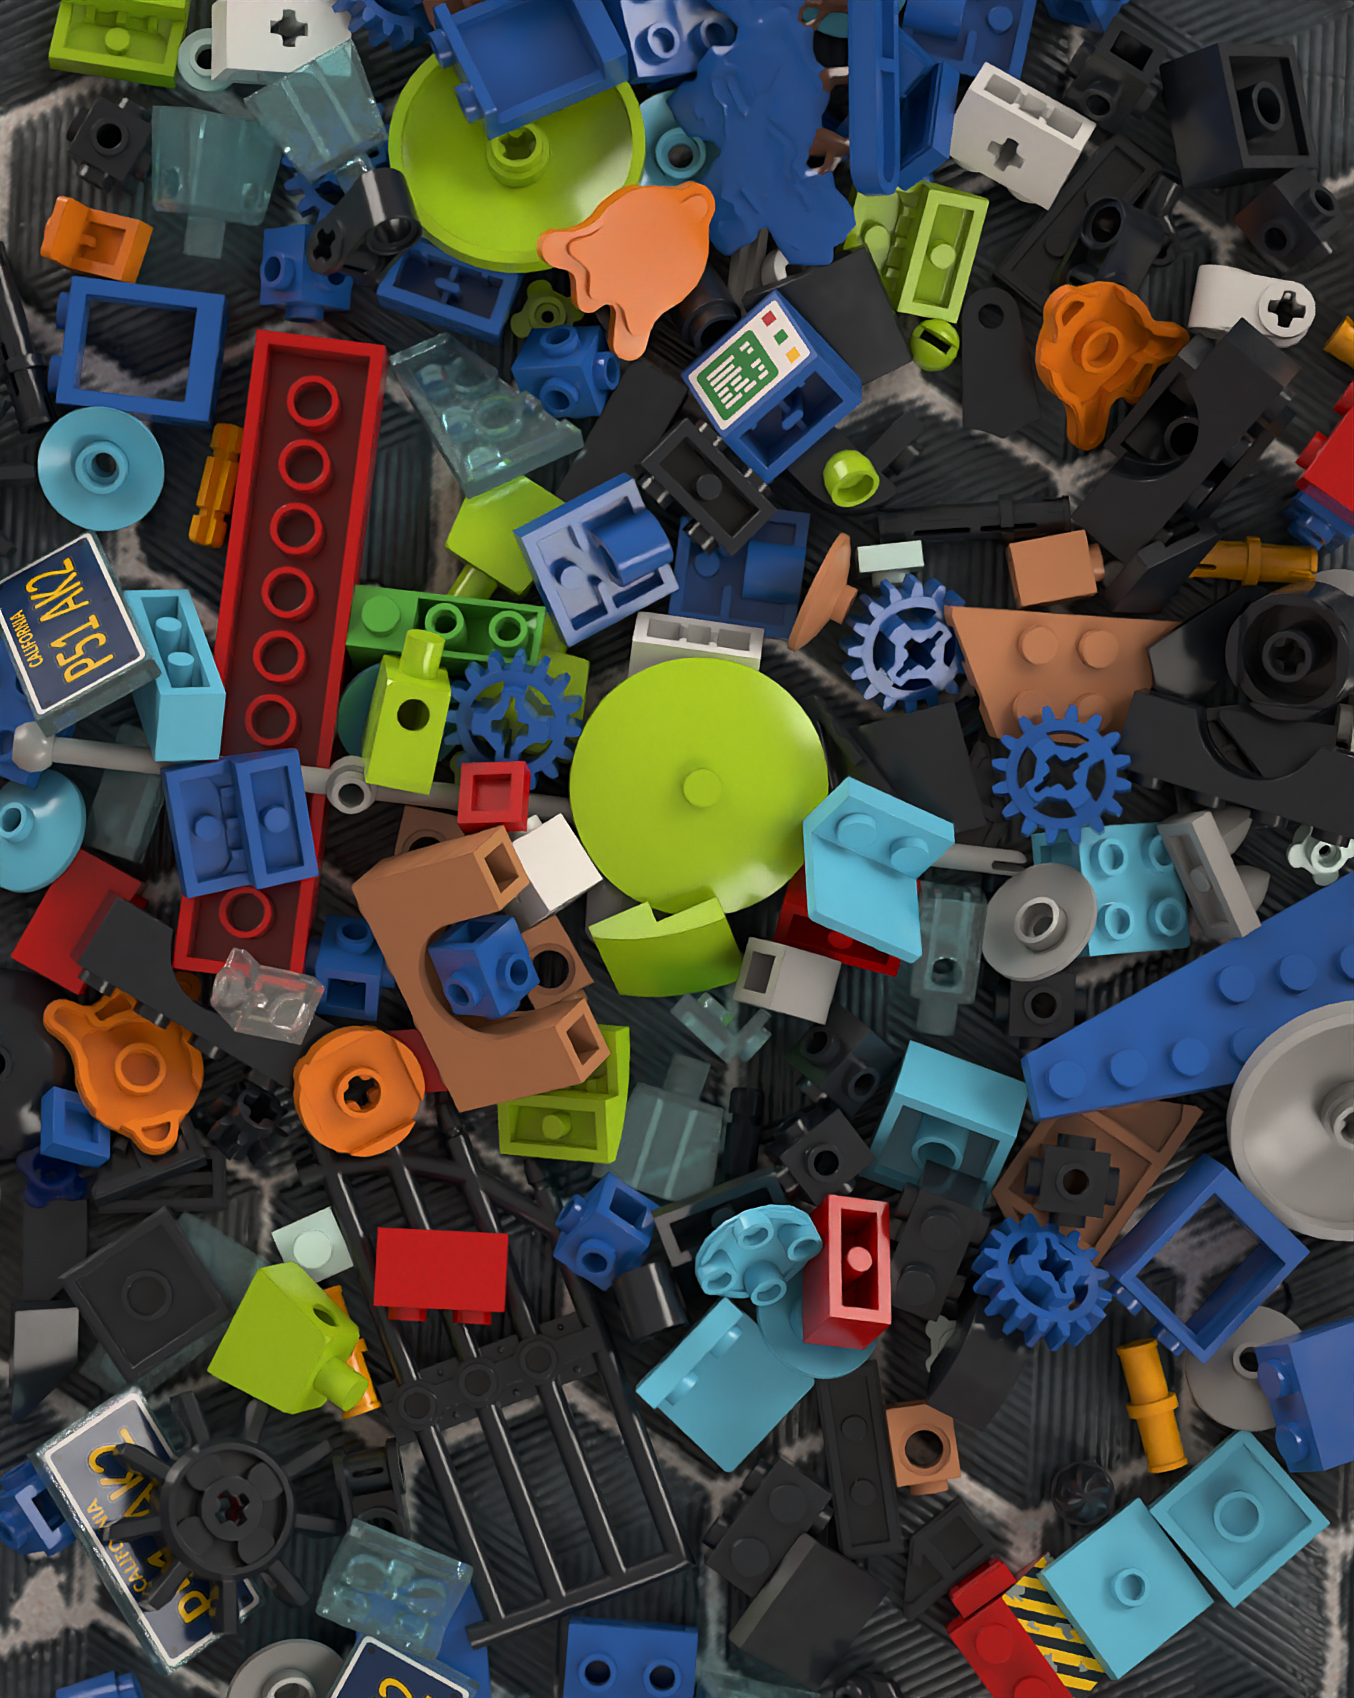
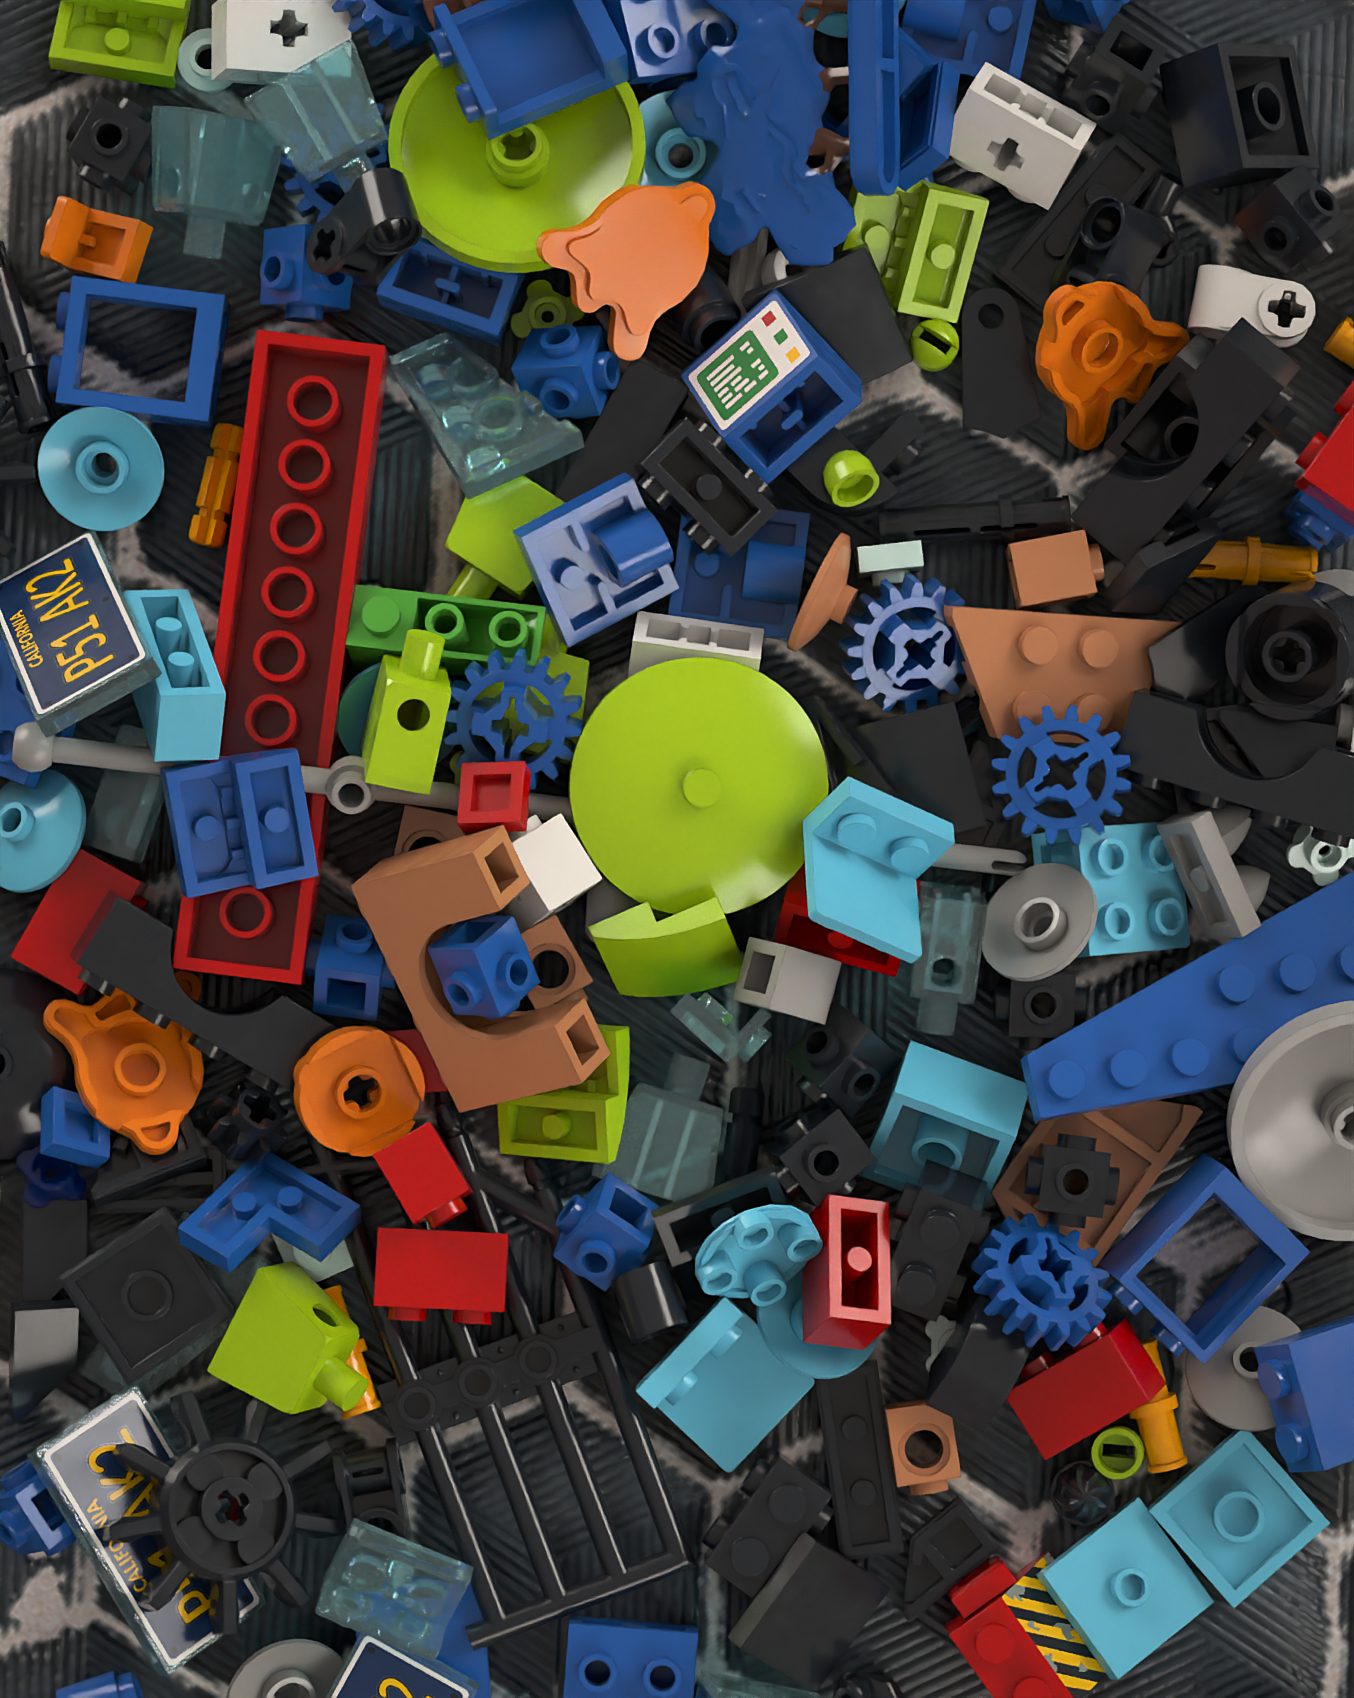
clear bracket [211,948,325,1045] -> none
none -> blue plate [178,1152,362,1274]
none -> red brick [373,1121,473,1229]
none -> red brick [1006,1318,1166,1460]
none -> lime hinge [1091,1426,1144,1480]

